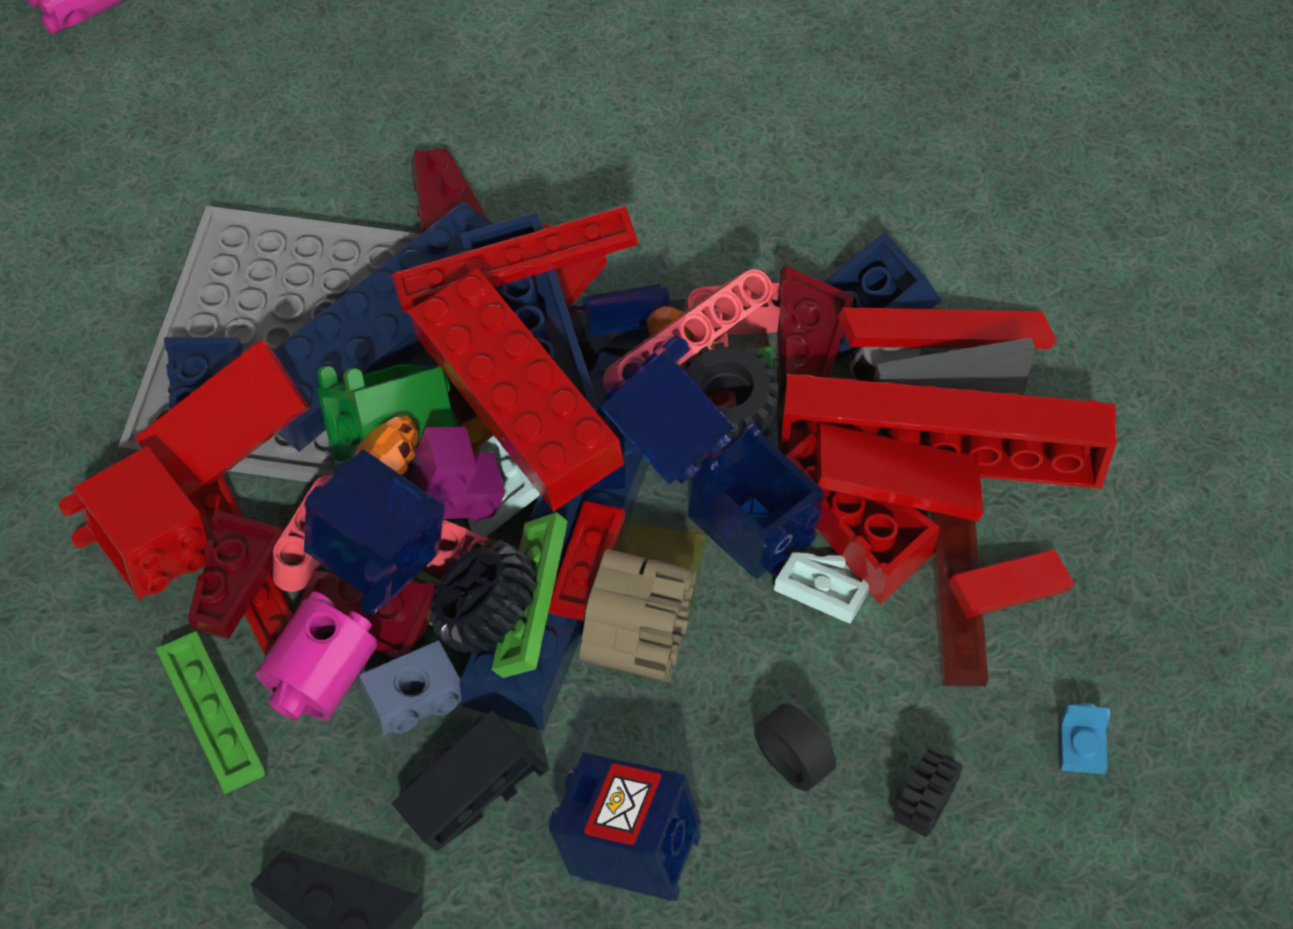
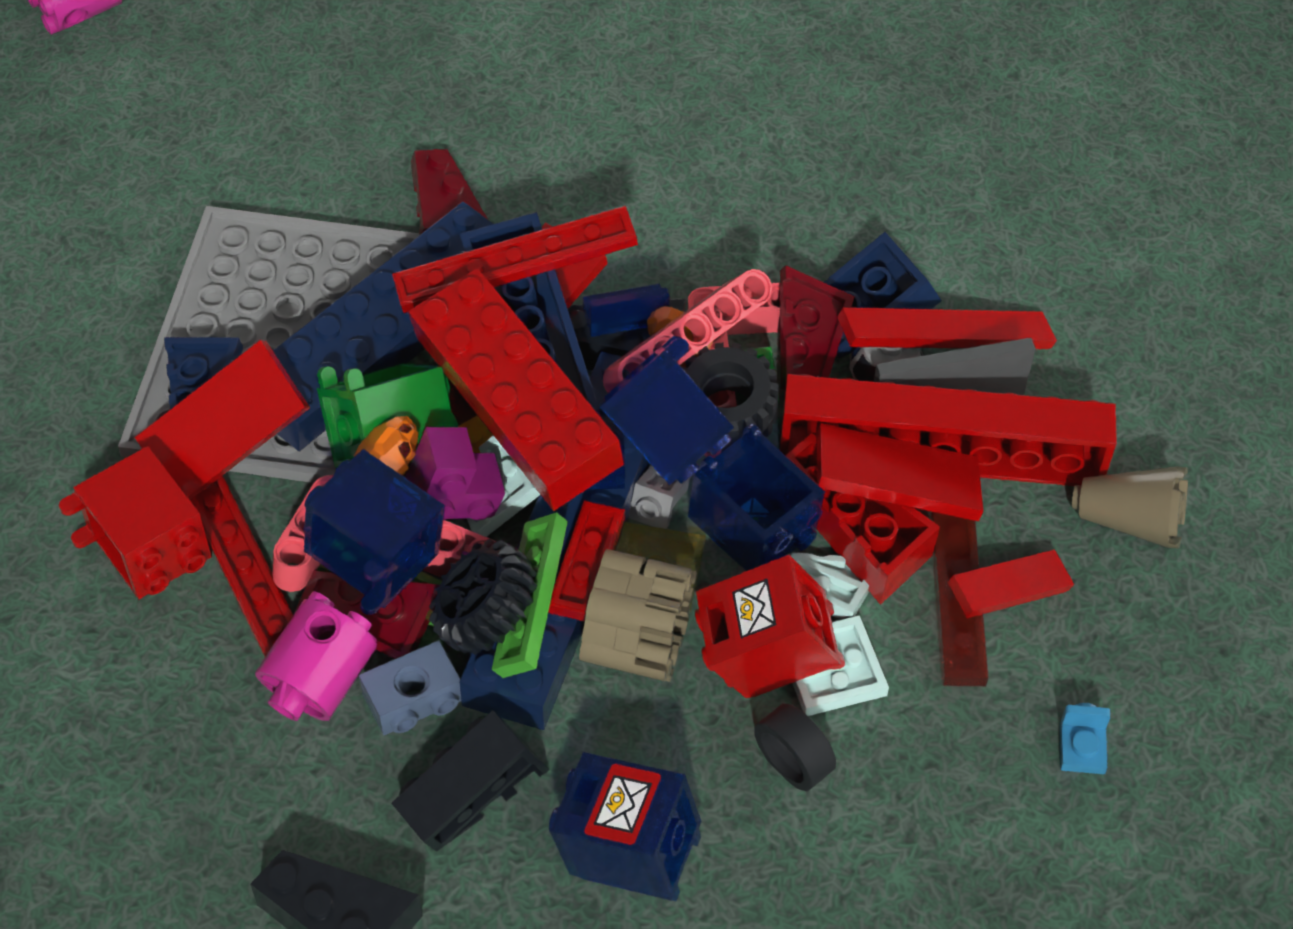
bright green plate [156,631,265,795] -> none
dark red wing [187,510,285,639] -> none
black tyre [893,748,963,838] -> none
none -> light grey bracket [629,463,691,531]
none -> red container [695,555,845,698]
none -> light aqua plate [792,615,889,716]
none -> dark tan cone [1072,466,1188,549]

